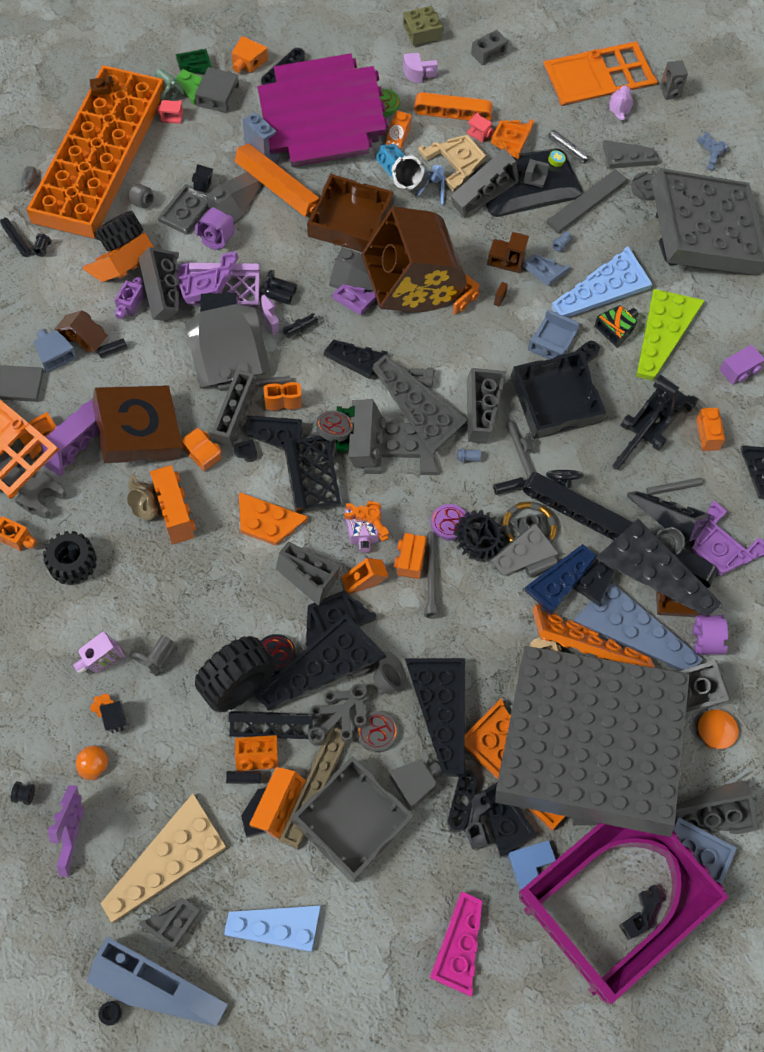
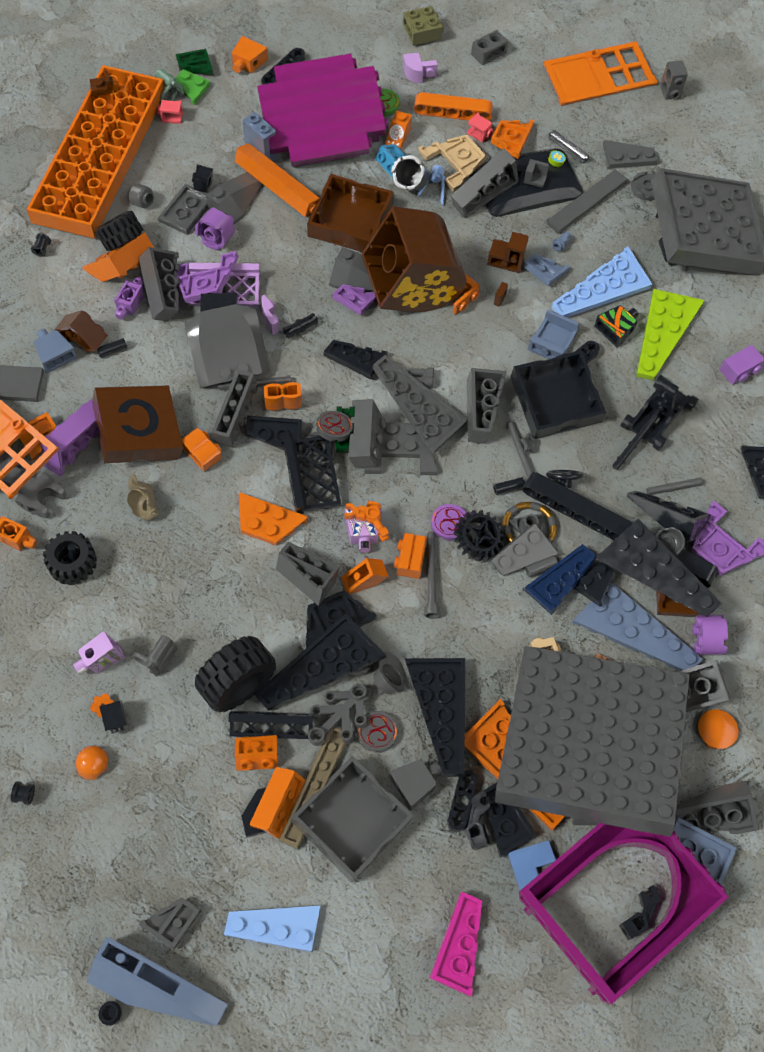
black axle [0,217,31,257] -> none
dark grey piece [21,166,37,192] -> none
medium lavender wing [48,785,84,877] -> none
tan wing [100,793,226,924] -> none
orange wedge [150,465,196,544] -> none
dark grey panel [195,67,239,113] -> none
black hinge [226,771,261,784] -> none
black tile [234,439,257,462] -> none
black piece [261,270,297,305] -> none
black tile [261,634,296,674] -> none
sand blue pin [457,448,481,463] -> none
orange wing [533,603,655,668] -> none
lavender hair [609,86,633,120] -> none
orange brick [696,408,725,451] -> none
sand blue piece [697,132,728,170] -> none

